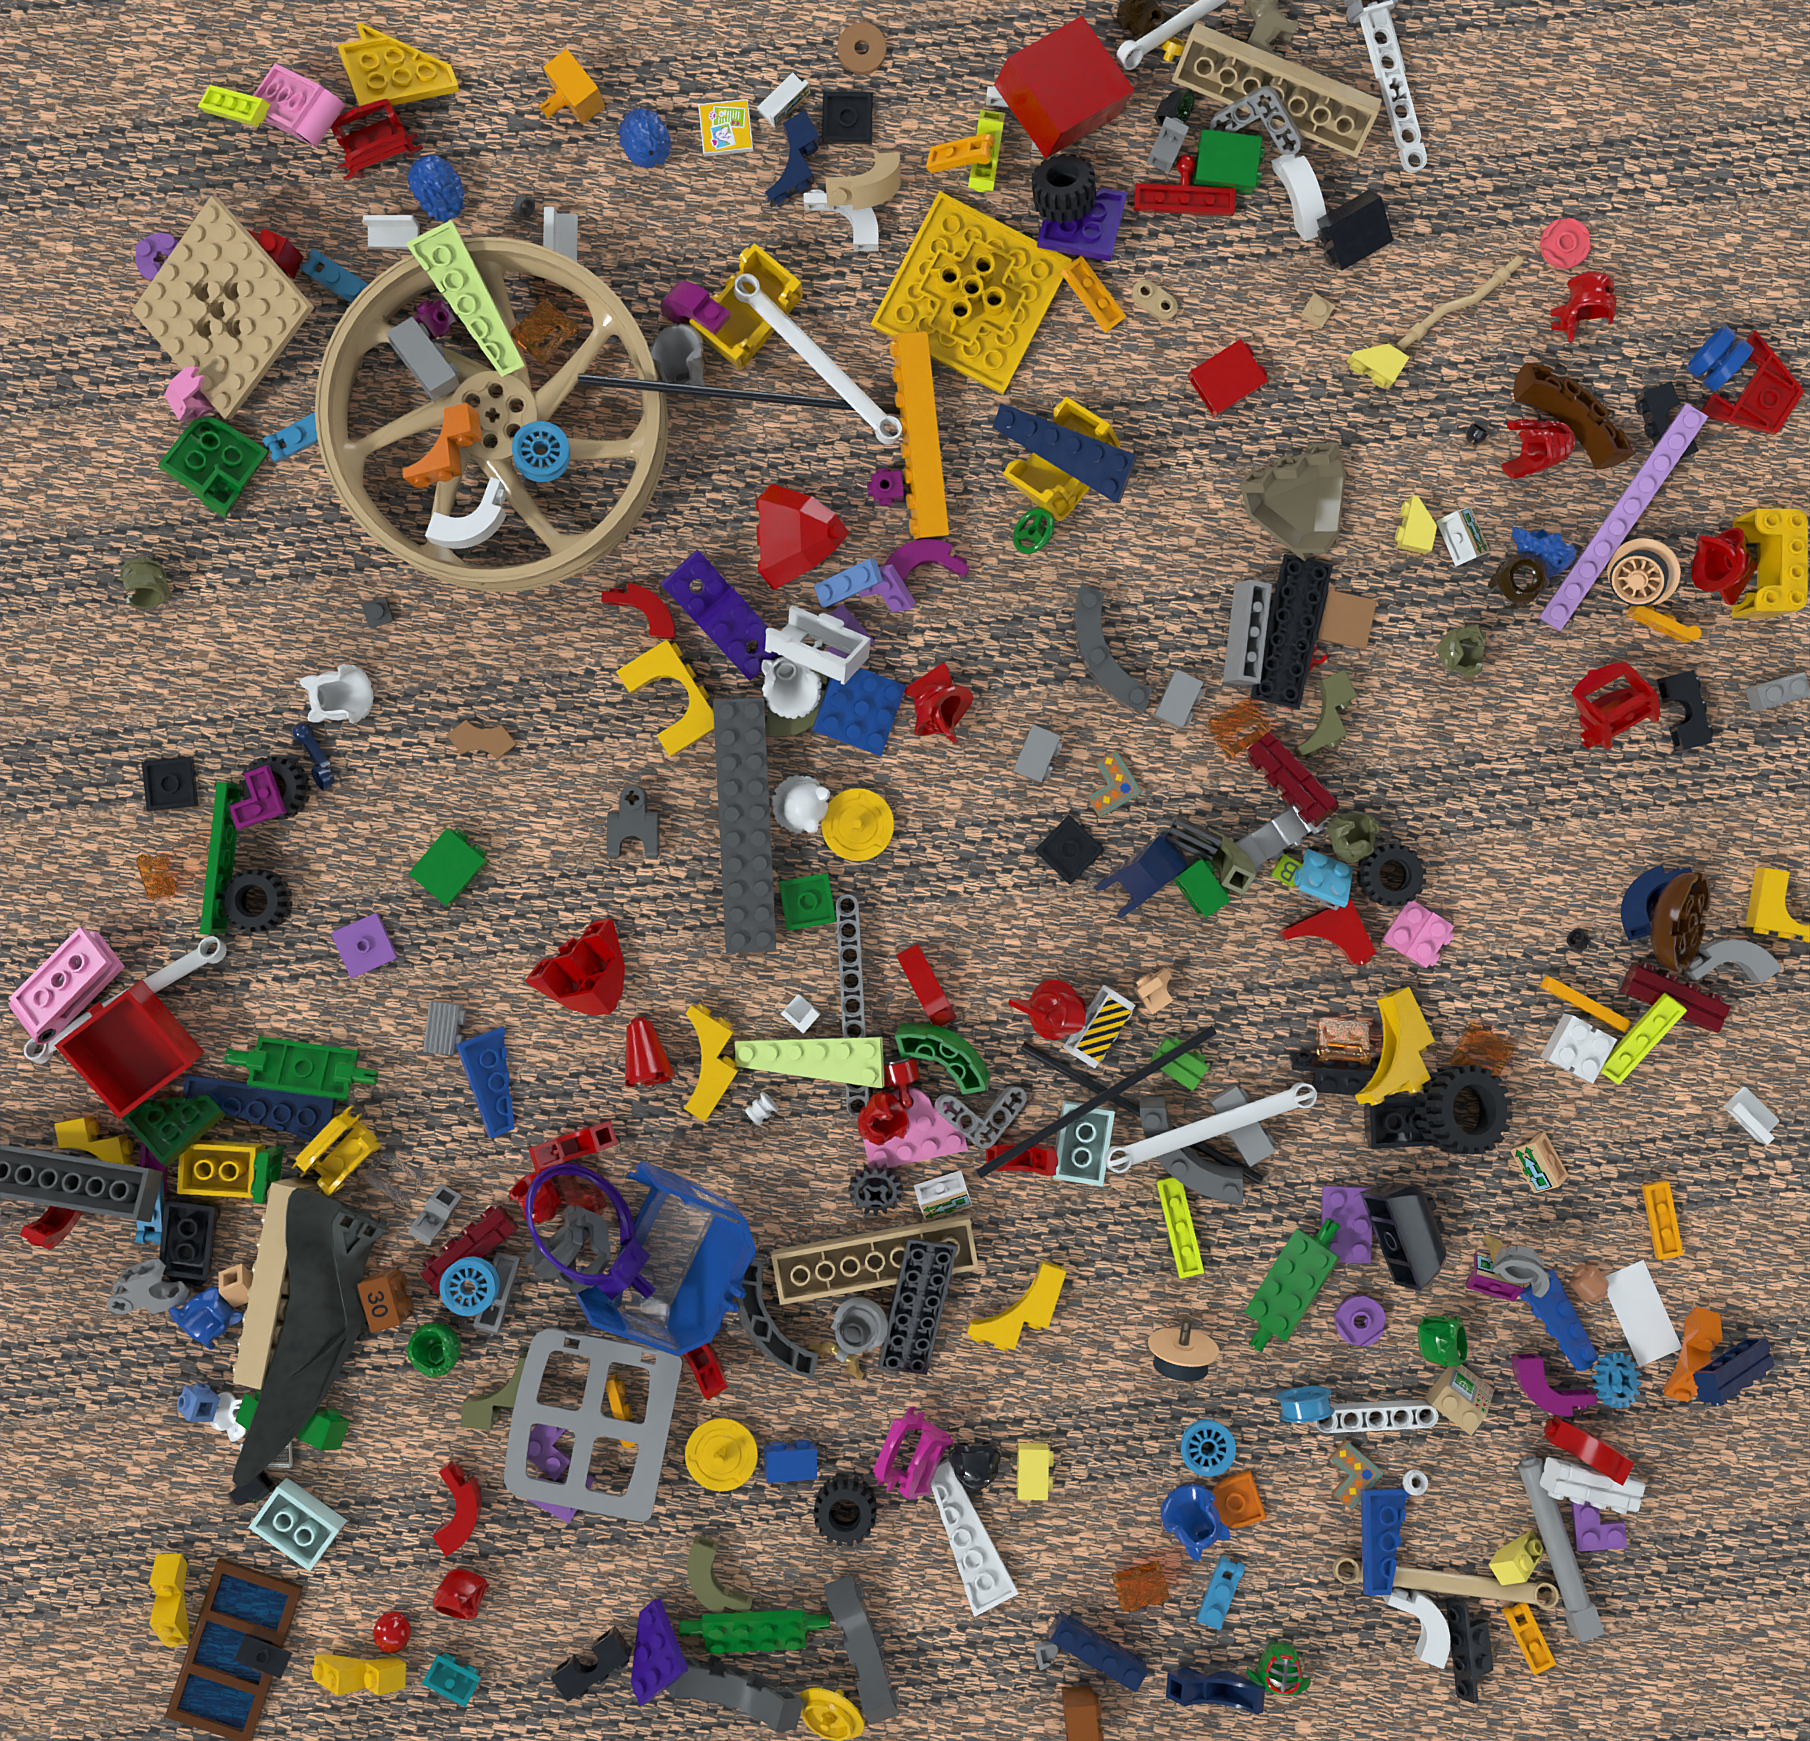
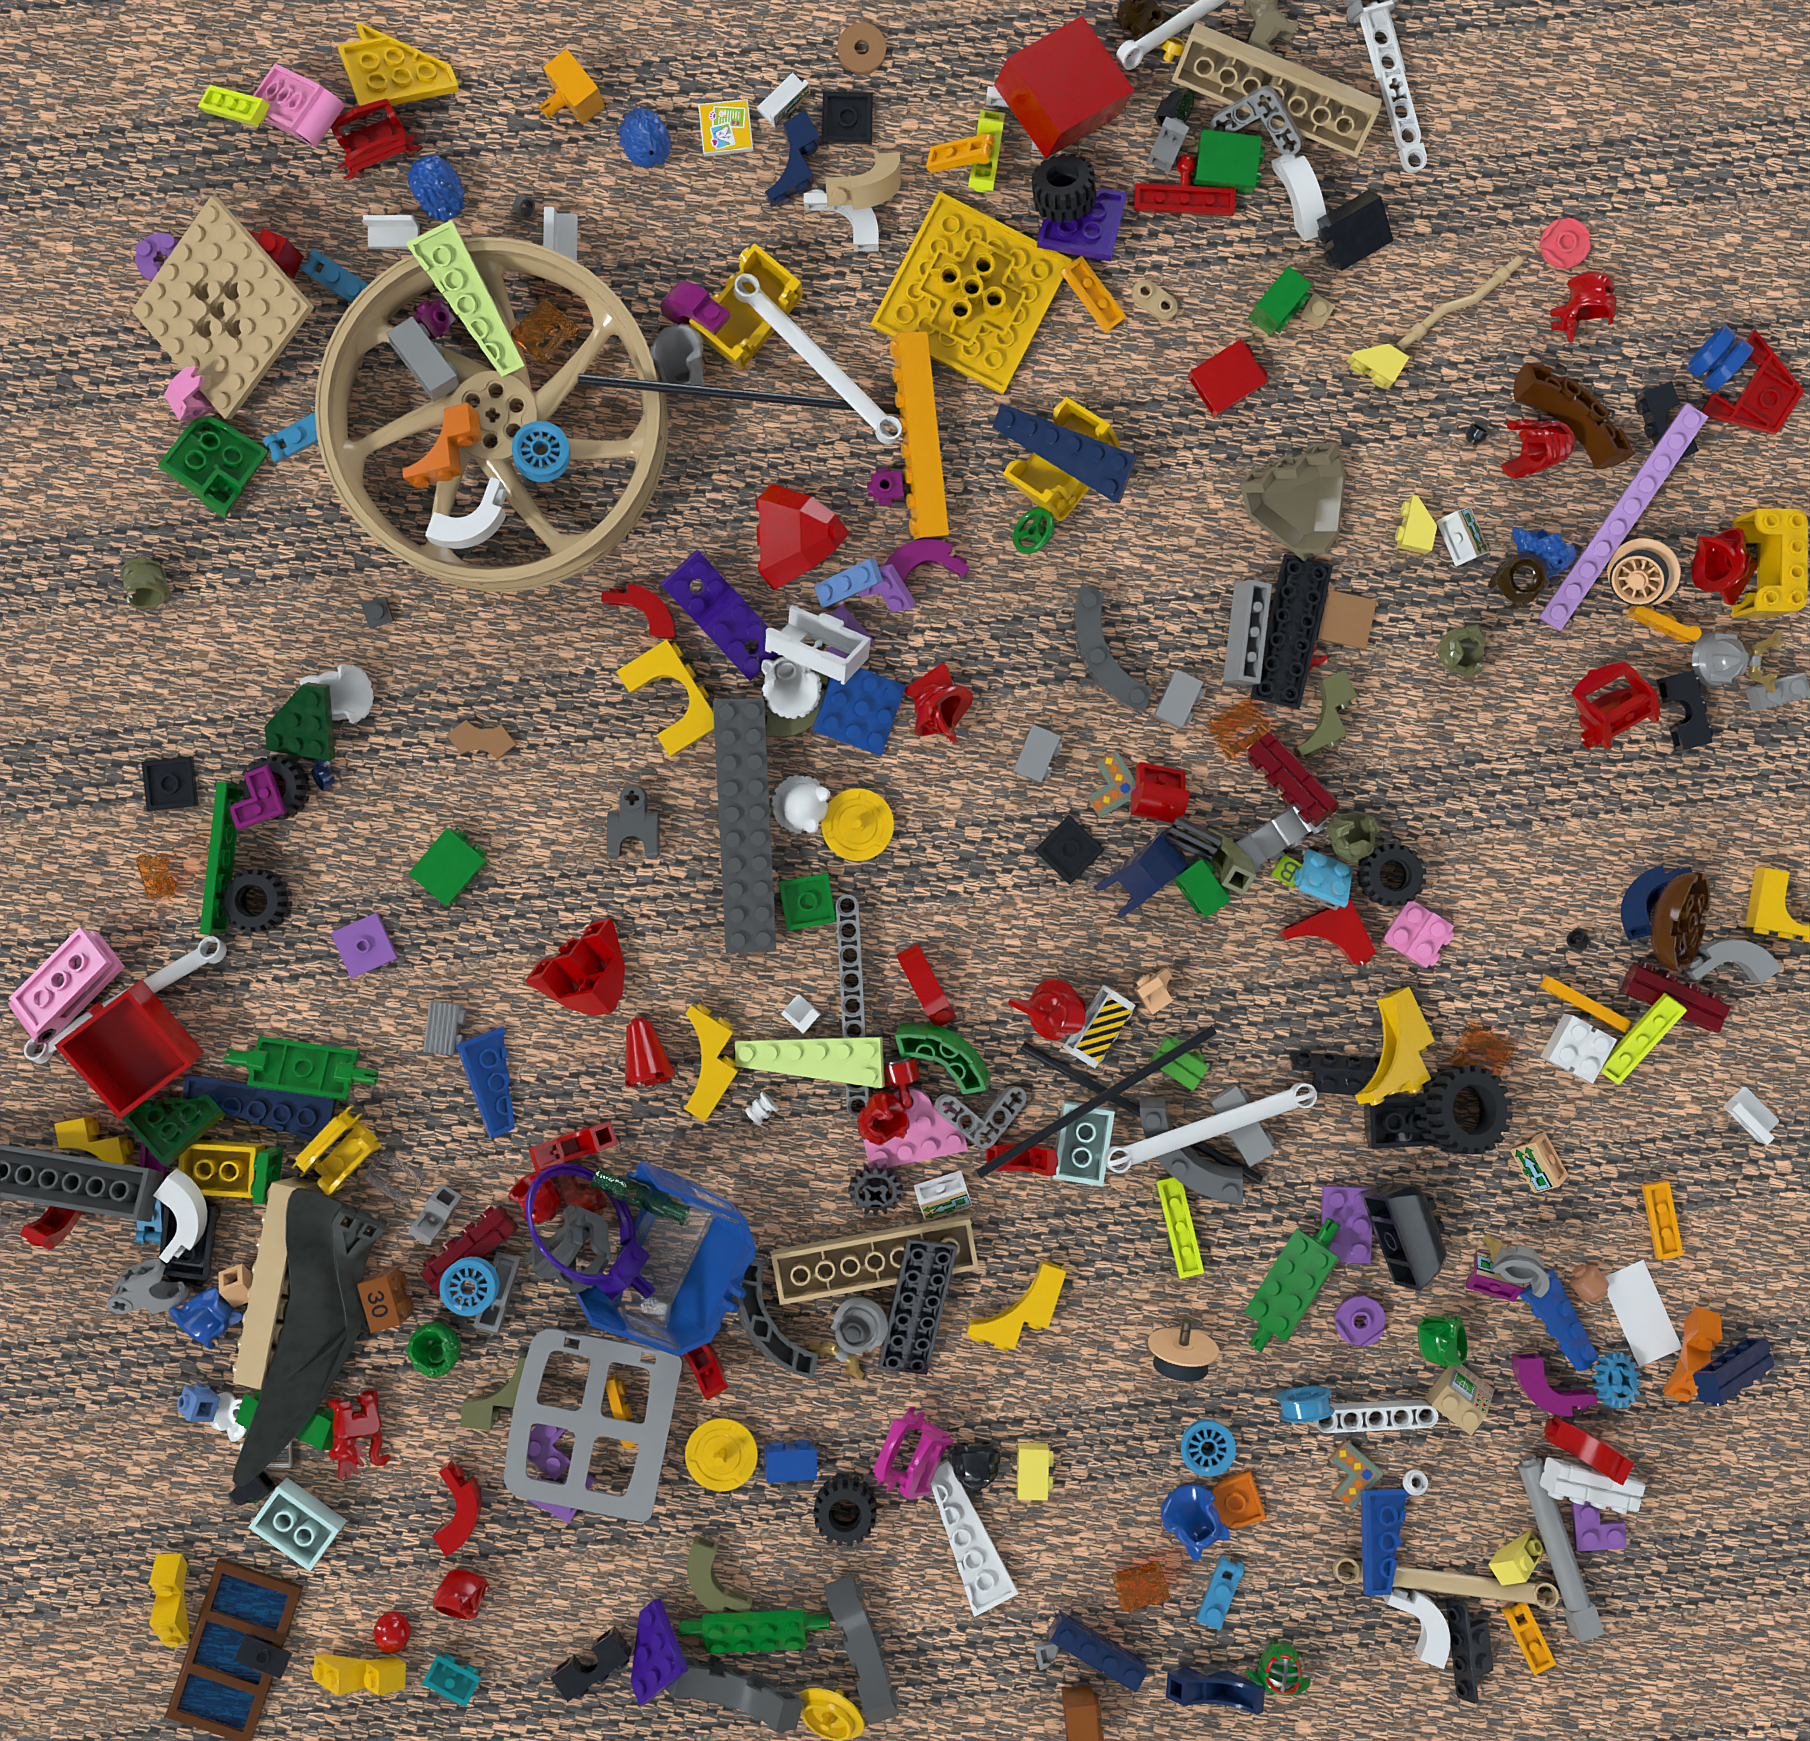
clear orange plate [1317,1018,1371,1065] -> none
none -> white arch [153,1168,207,1263]
none -> dark green plate [264,682,335,761]
none -> red animal [328,1389,391,1480]
none -> clear green piece [590,1167,692,1226]
none -> red brick [1130,762,1190,823]
none -> green brick [1248,266,1312,337]
none -> light grey helmet [1692,629,1783,693]

